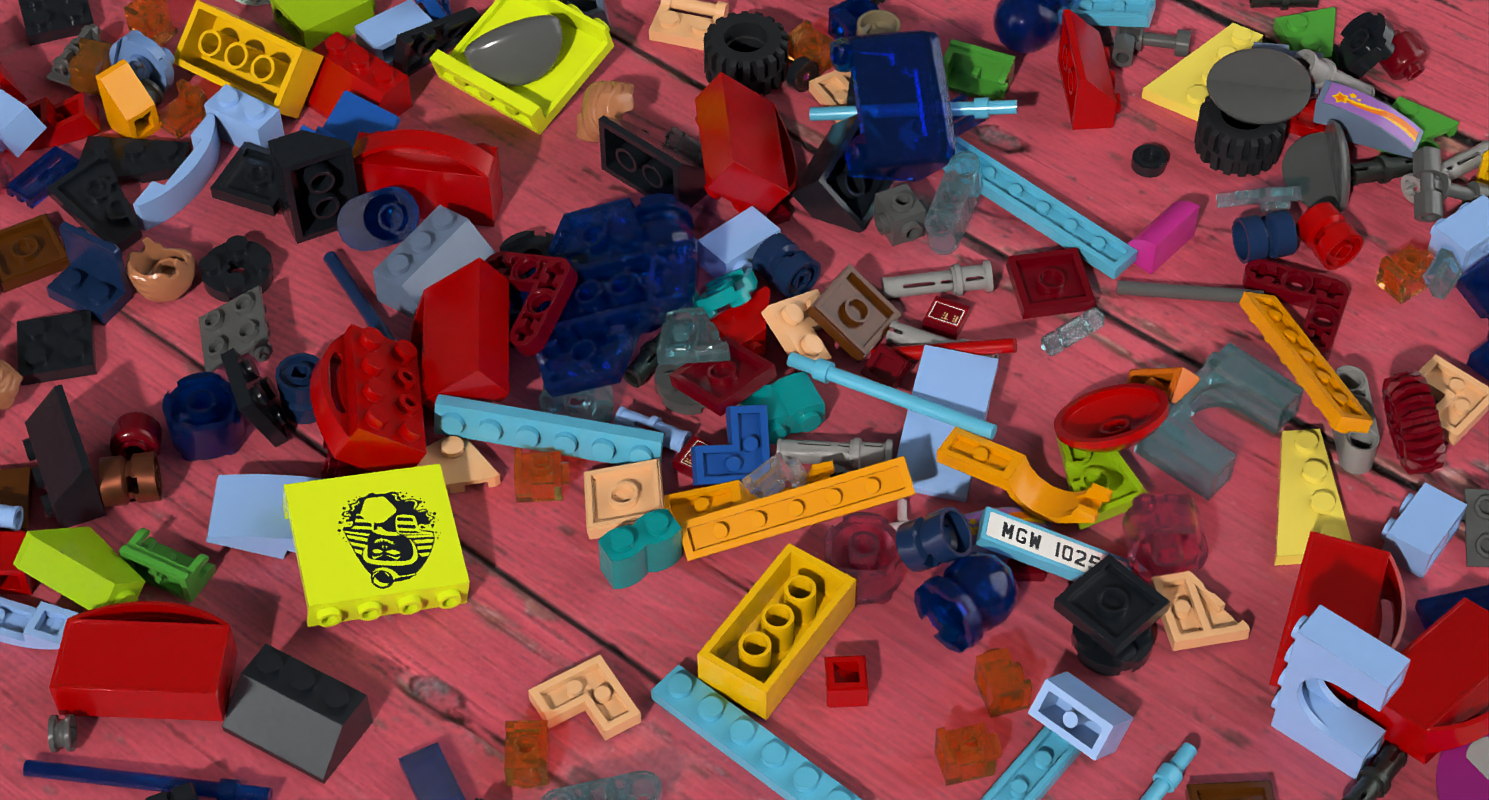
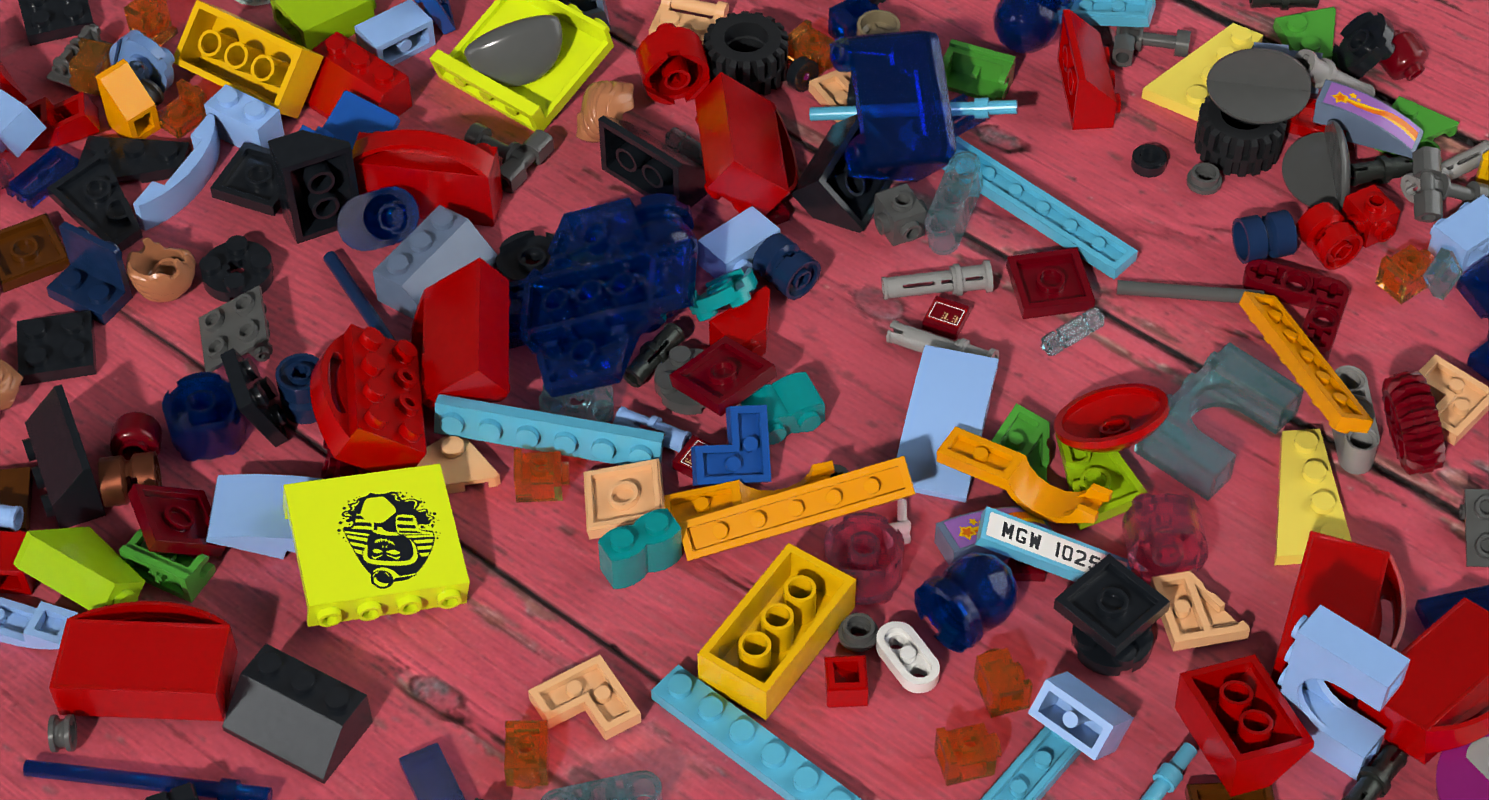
black wing [392,7,481,77] -> none
dark red beam [485,251,578,356] -> none
clear light blue wing [656,307,731,366] -> none
clear bracket [742,452,808,498] -> none
light nougat plate [761,289,832,372] -> none
light grey pin [776,437,893,471] -> none
medium azure bar [787,352,997,440] -> none
reddish brown tile [805,263,902,363] -> none
dark red tile [860,342,913,389] -> none
red bar [871,338,1017,360] -> none
dark blue wheel [896,507,972,572] -> none
orange slope [1126,367,1200,404] -> none
dark pink brick [1127,201,1199,274] -> none
clear light blue wing [1216,186,1302,212] -> none
light blue brick [1380,482,1467,579] -> none
none -> dark red plate [128,484,226,557]
none -> dark grey bar [464,122,554,193]
none -> red brick [635,23,710,105]
none -> dark grey plate [838,613,878,652]
none -> white plate [876,621,940,693]
none -> bright green wing [991,403,1050,483]
none -> red slope [1174,654,1314,797]
none -> dark grey plate [1186,163,1222,195]
none -> red brick [1341,184,1401,248]

